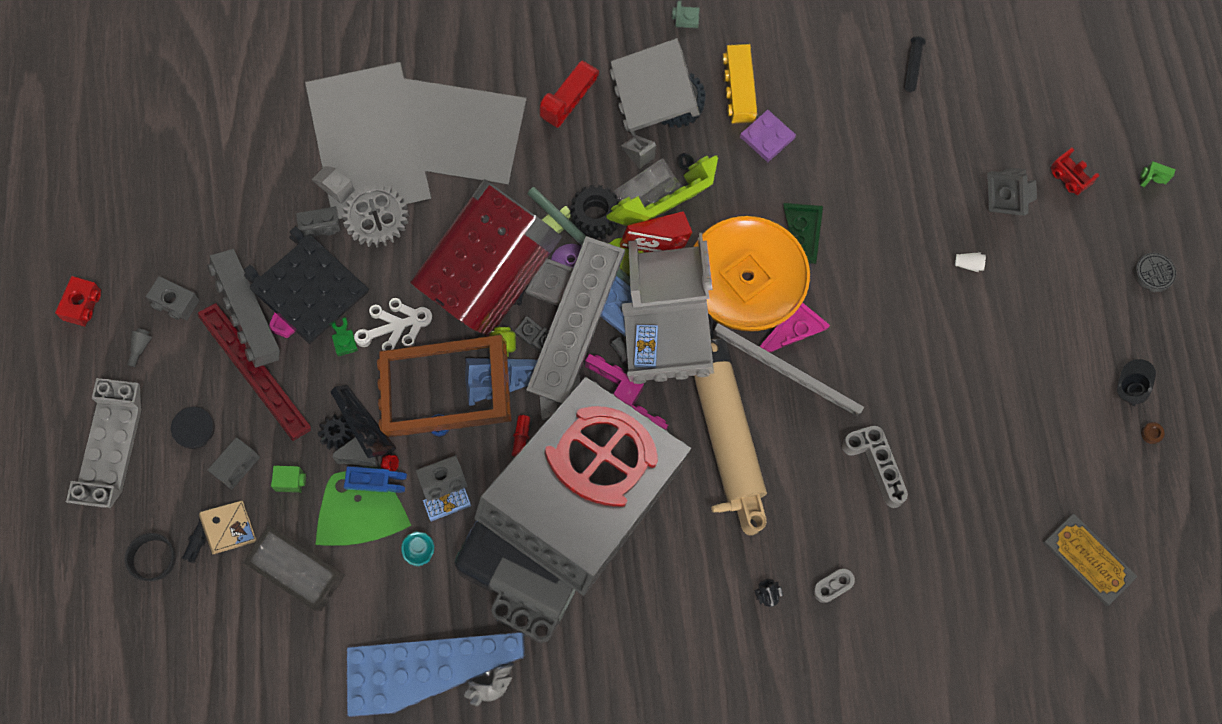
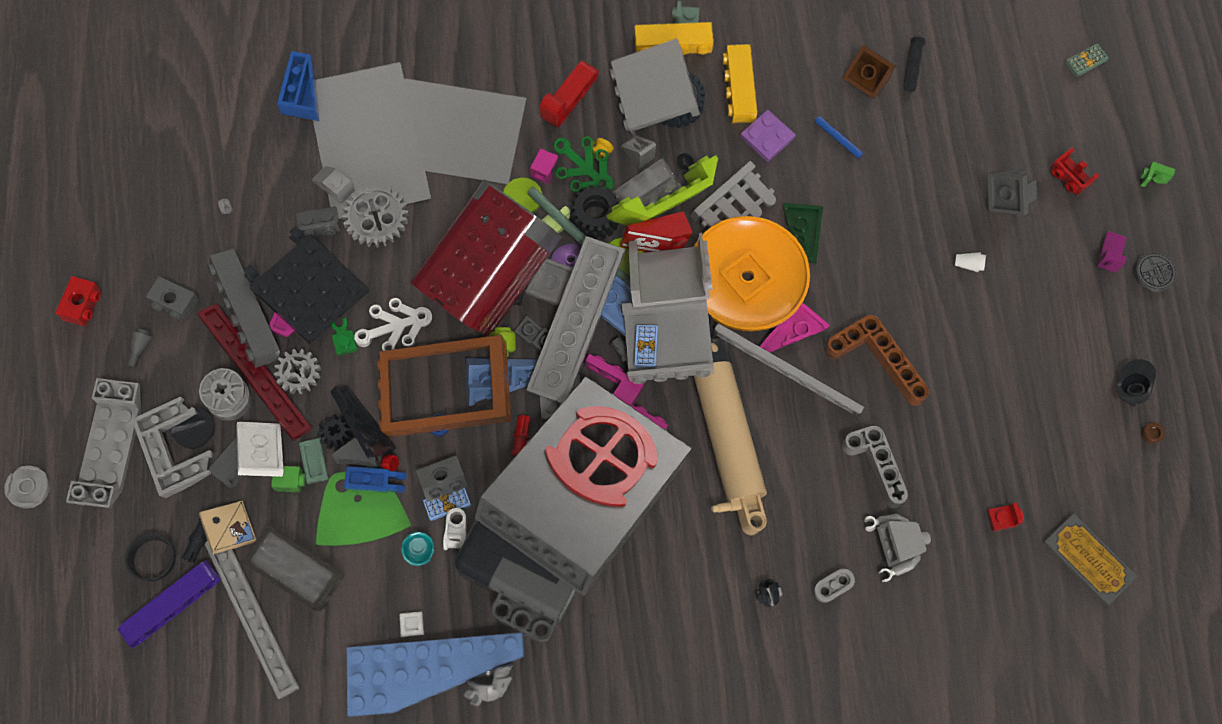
none -> light grey tile [5,465,50,509]
none -> dark purple beam [117,561,221,648]
none -> light grey wedge [132,397,213,498]
none -> light grey wheel [199,368,252,421]
none -> light grey tile [205,541,299,699]
none -> light grey rock [218,199,232,214]
none -> white tile [236,422,283,476]
none -> light grey gear [274,349,321,394]
none -> blue wedge [277,51,320,121]
none -> sand green tile [299,438,329,484]
none -> white tile [400,612,424,637]
none -> white piece [443,508,468,550]
none -> lime tile [503,177,542,213]
none -> dark pink panel [530,148,558,184]
none -> green plant [554,136,614,192]
none -> yellow wheel [593,138,614,161]
none -> yellow brick [634,22,713,55]
none -> light grey fence [690,161,776,228]
none -> blue bar [815,116,864,159]
none -> dark orange beam [825,315,929,406]
none -> reddish brown slope [843,45,896,99]
none -> light grey torso [864,514,931,582]
none -> red bracket [987,502,1024,532]
none -> sand green tile [1065,44,1108,78]
none -> magenta bracket [1097,231,1127,273]

